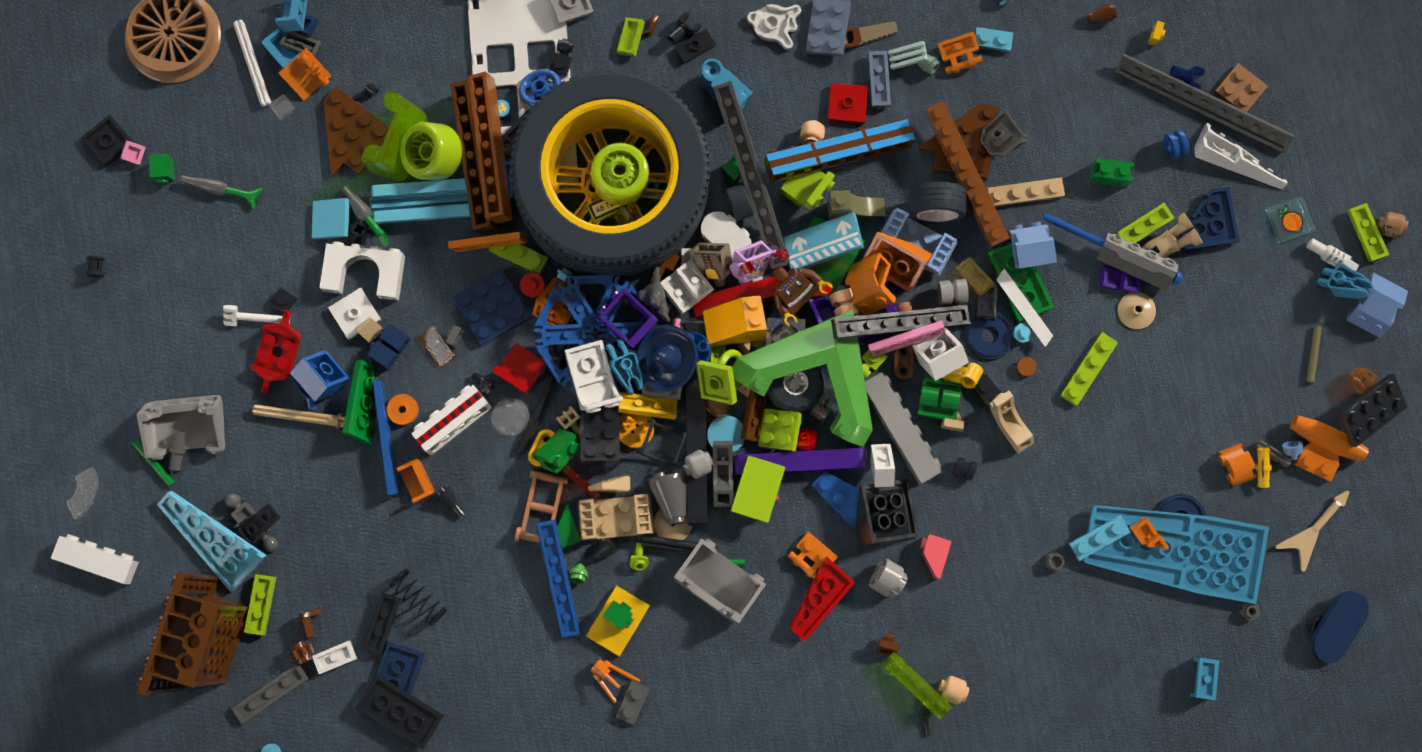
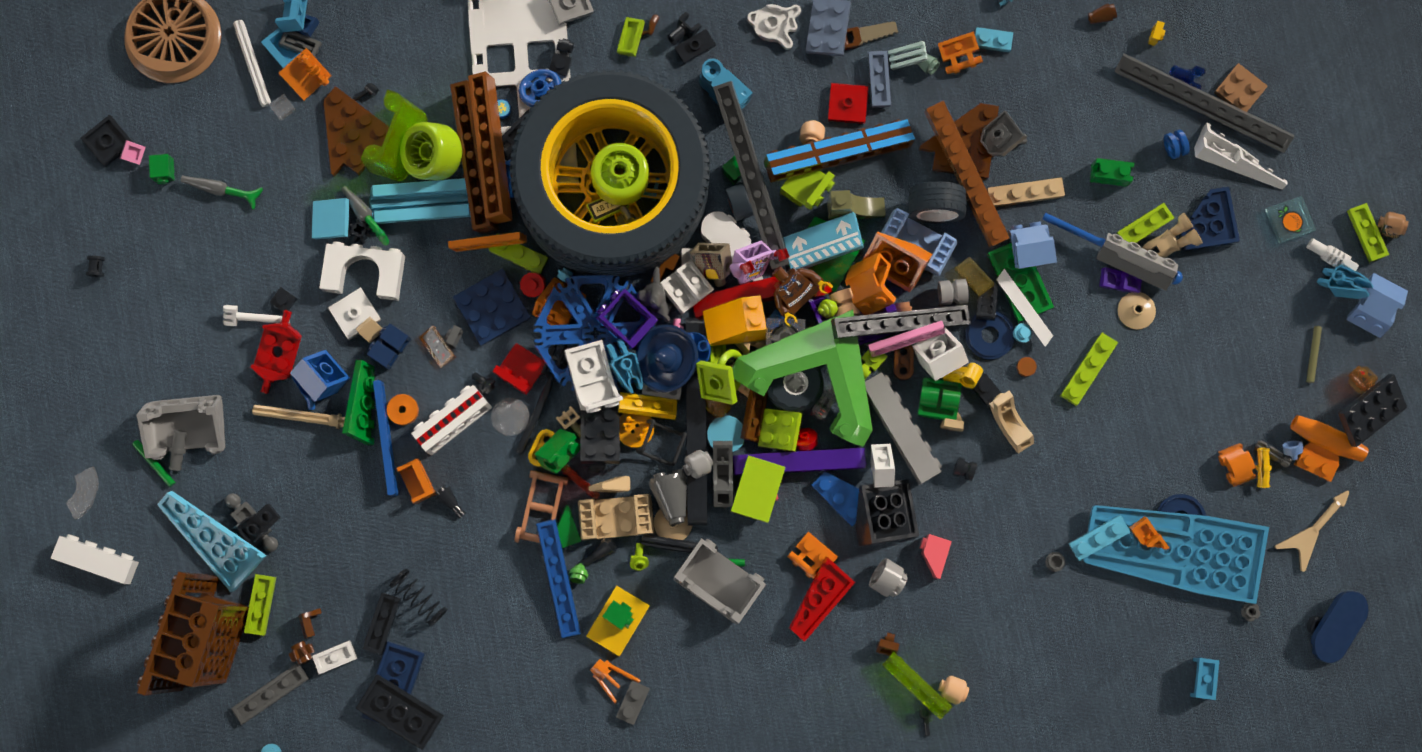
none -> lime plate [818,299,838,318]

